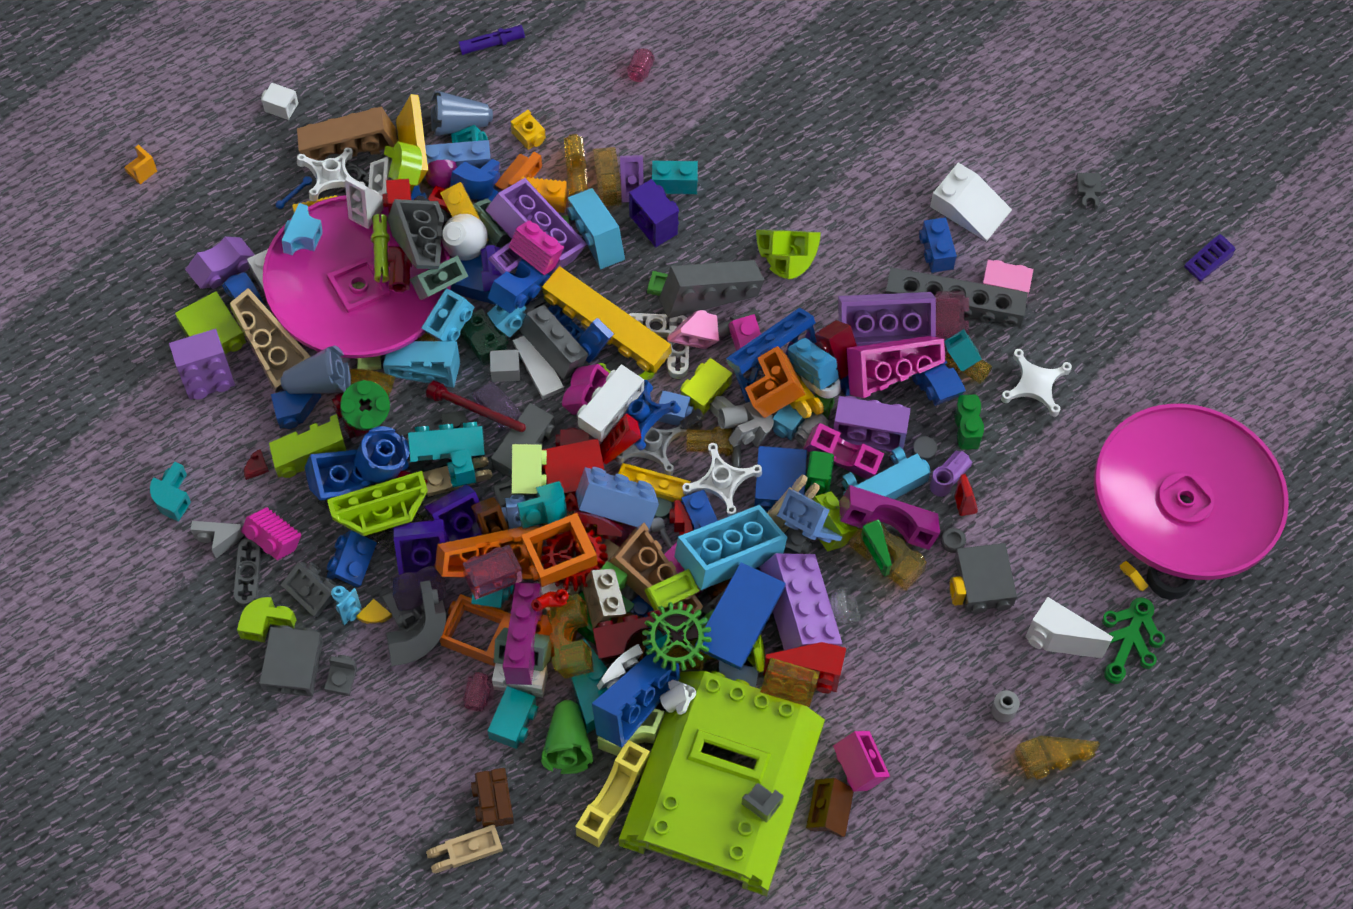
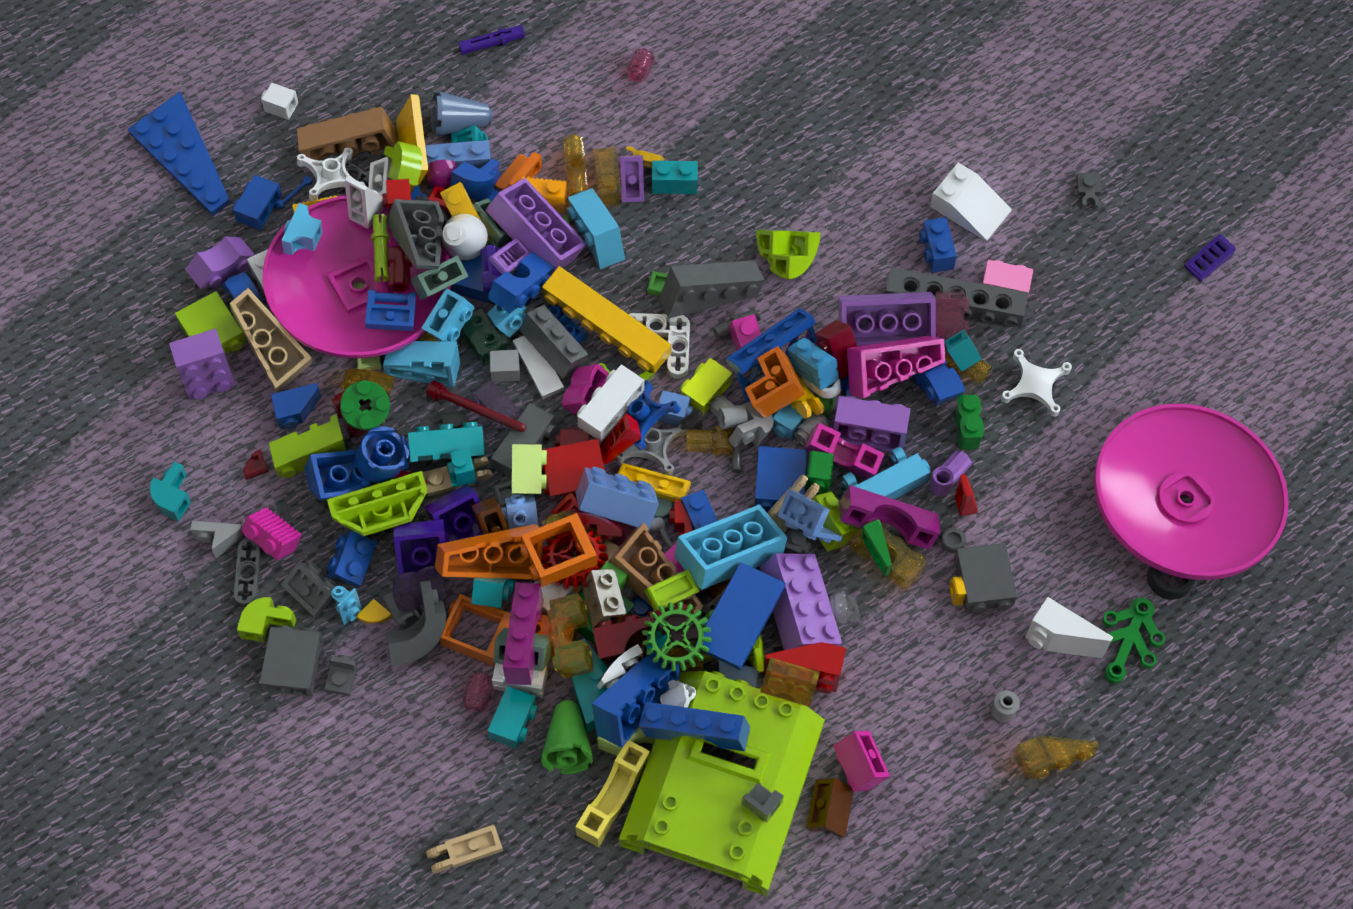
light orange panel [124,144,157,184] -> none
sand blue cone [280,345,351,394] -> none
clear pink brick [463,545,522,599] -> none
reddish brown brick [471,768,514,828] -> none
dark pink brick [509,221,564,275] -> none
yellow brick [510,110,546,150] -> none
teal brick [517,481,568,529] -> none
red arm [531,589,569,611] -> none
blue plate [577,318,614,363] -> none
dark purple brick [629,179,679,248] -> none
bright pink slope [667,310,719,349] -> none
white piece [682,443,762,517] -> none
dark grey tile [913,436,937,461] -> none
yellow tile [1120,561,1149,591] -> none
none -> blue wing [127,92,230,216]
none -> blue brick [233,175,282,231]
none -> blue plate [365,290,416,331]
none -> yellow plate [626,146,664,169]
none -> blue arch [639,702,750,751]

